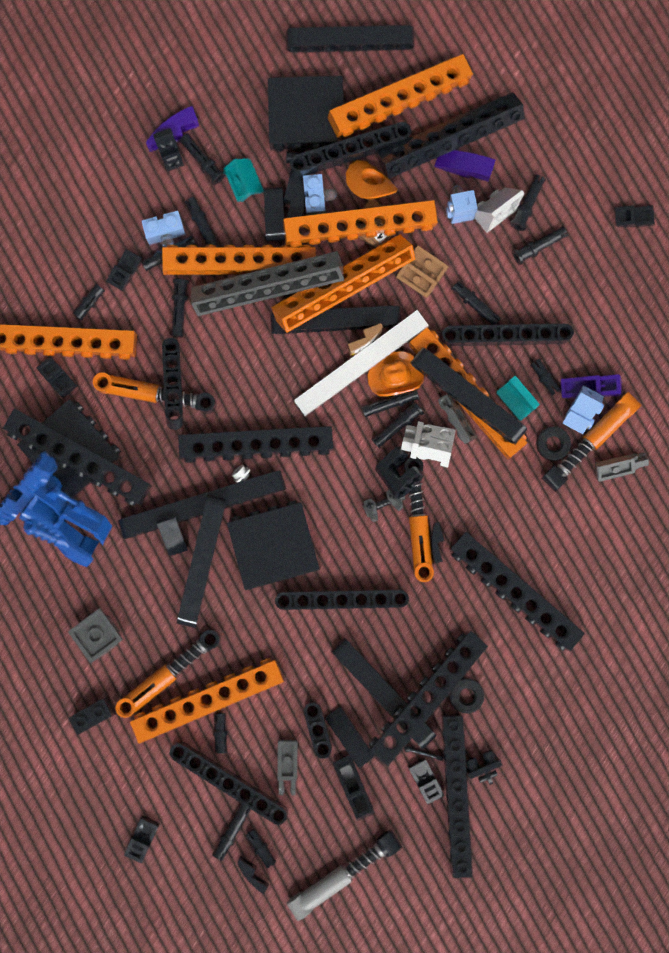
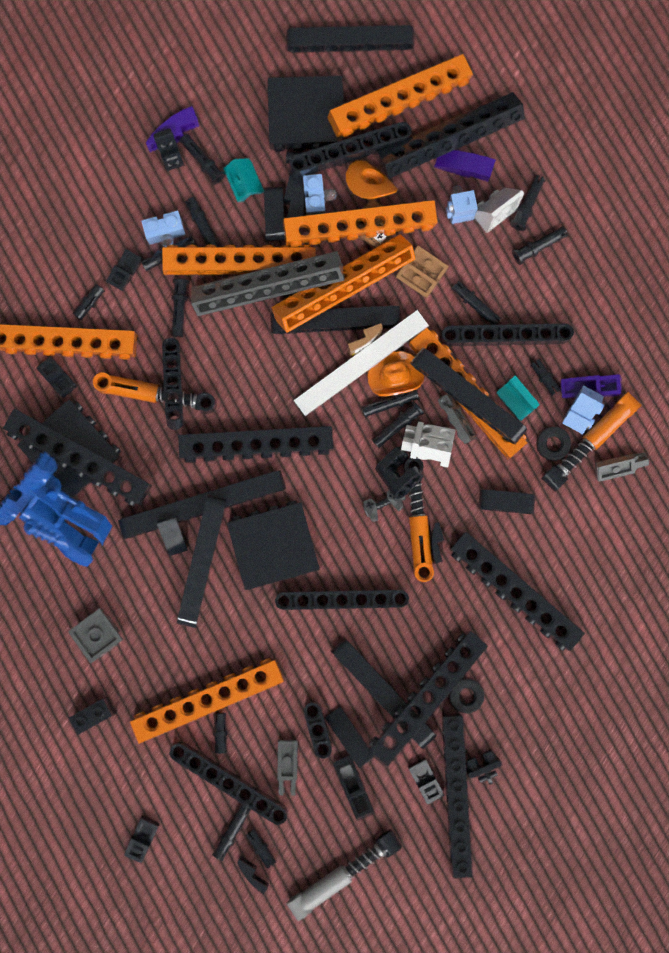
piece [116,629,221,718] -> none
white plate [232,465,250,483] -> none
black hinge [404,745,444,761] -> none
black slope [615,205,655,227] -> none
none -> black beam [478,490,535,514]

